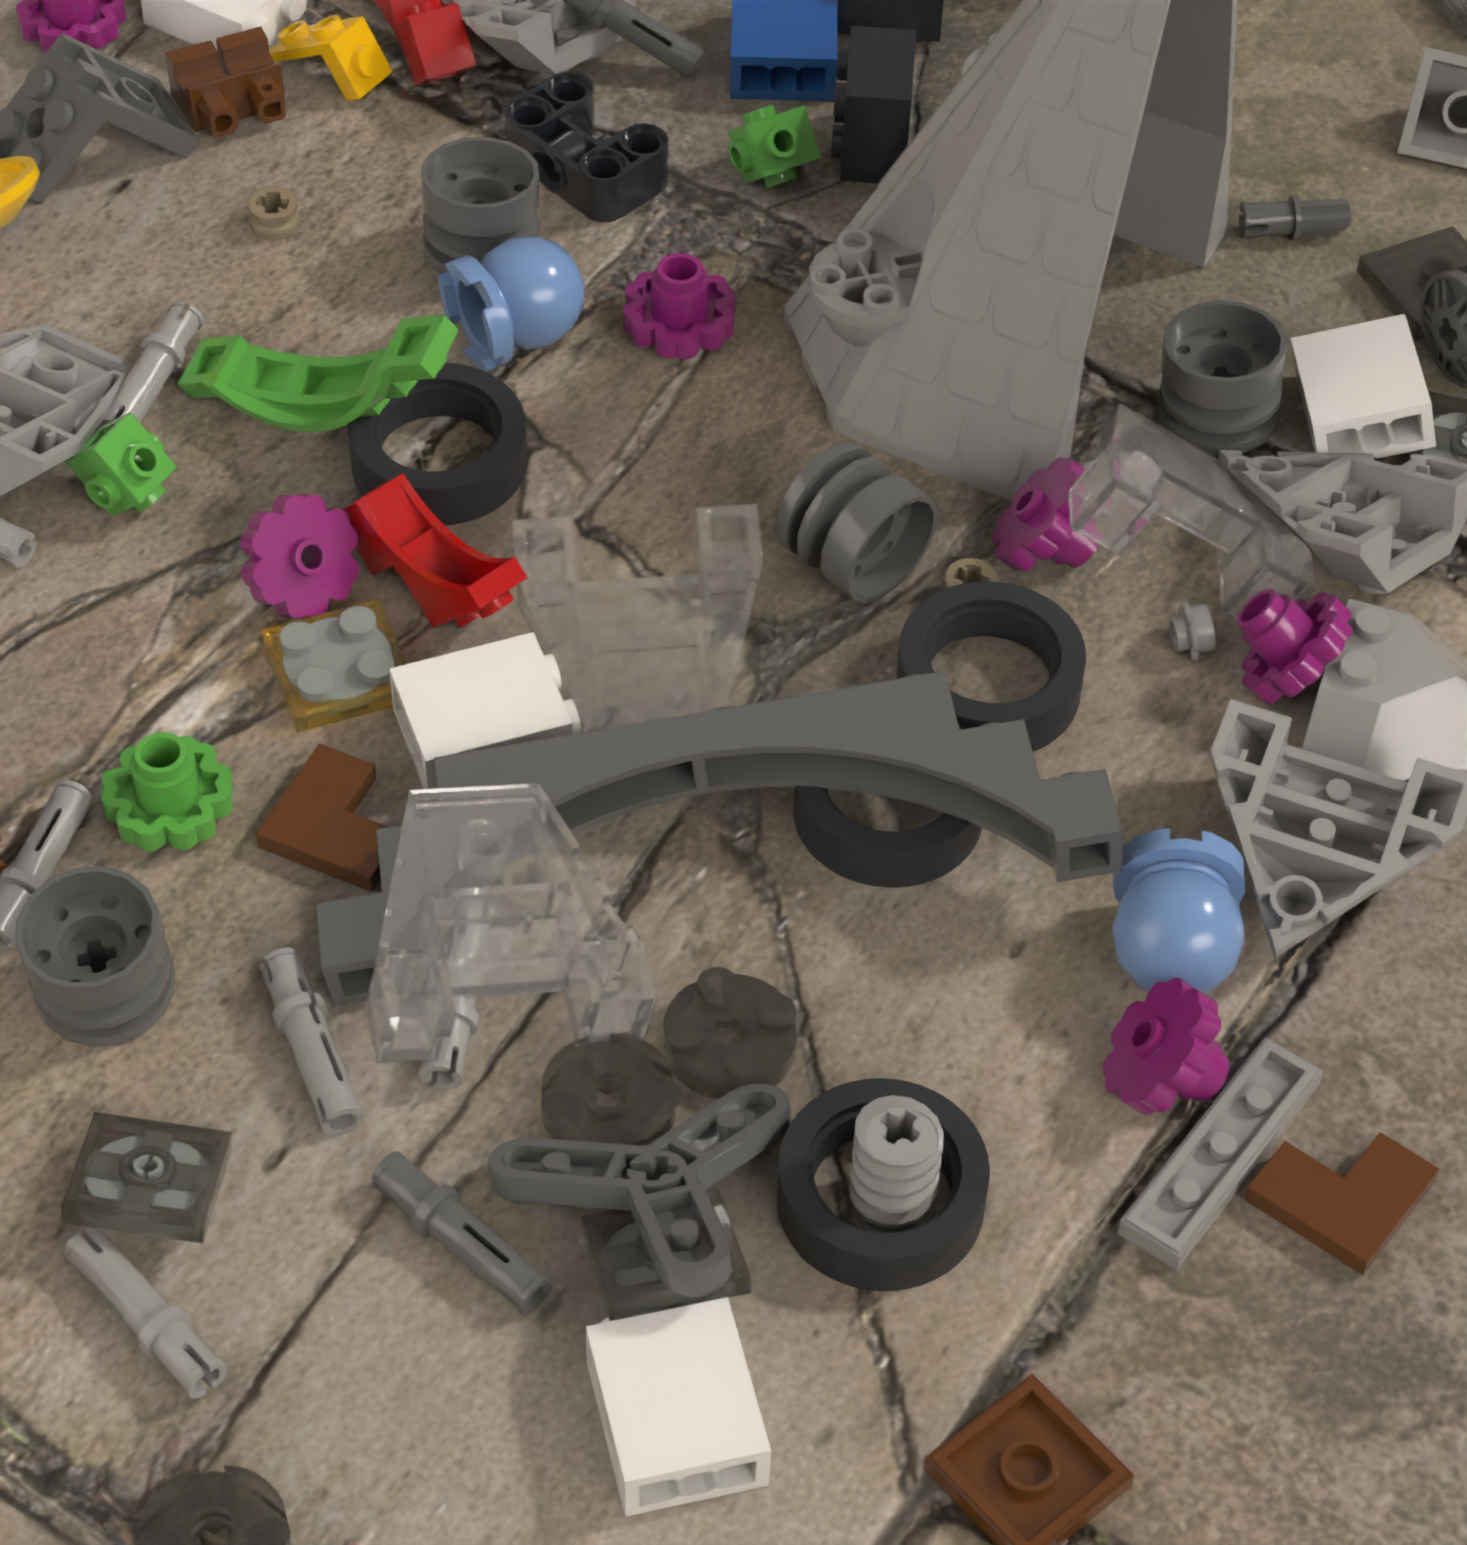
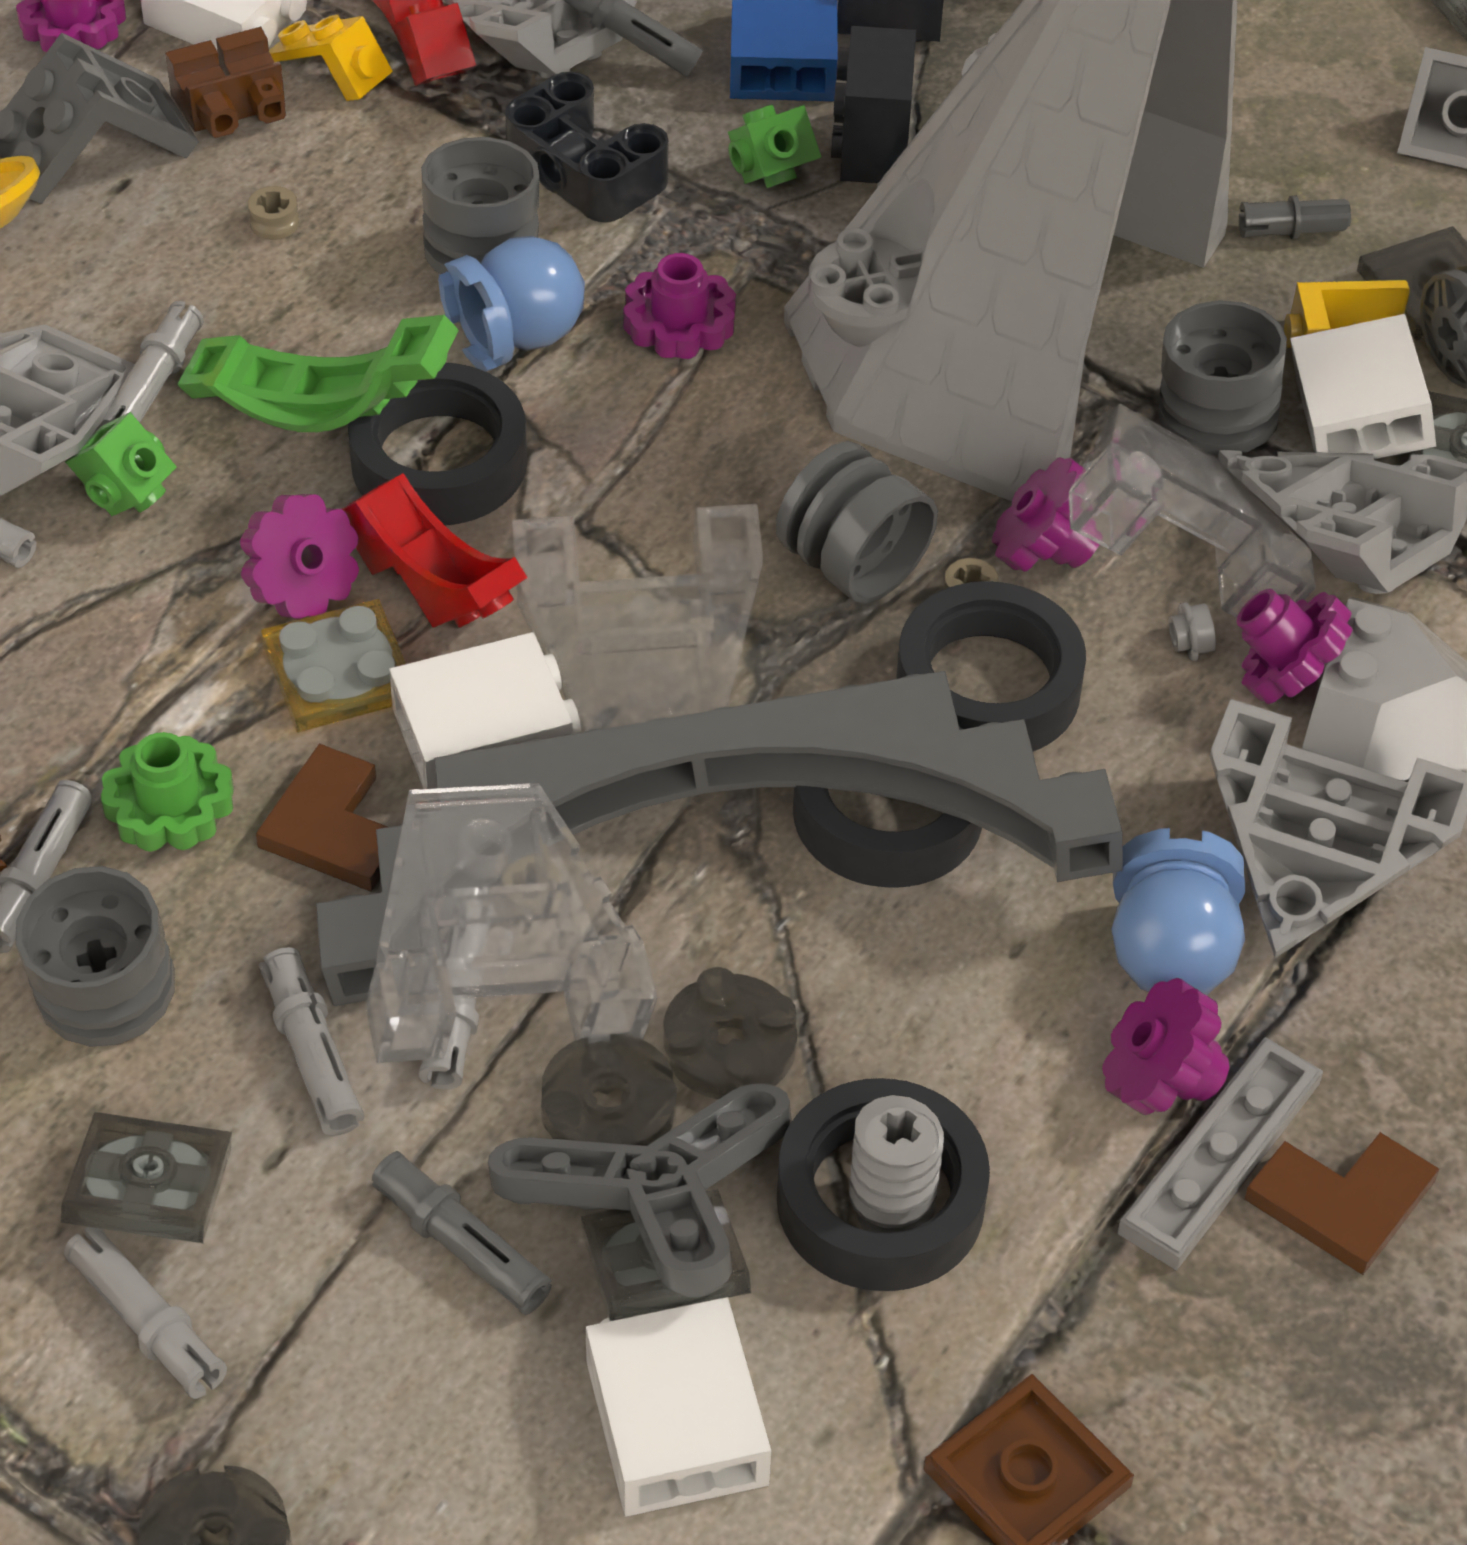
none -> yellow bracket [1284,280,1410,348]

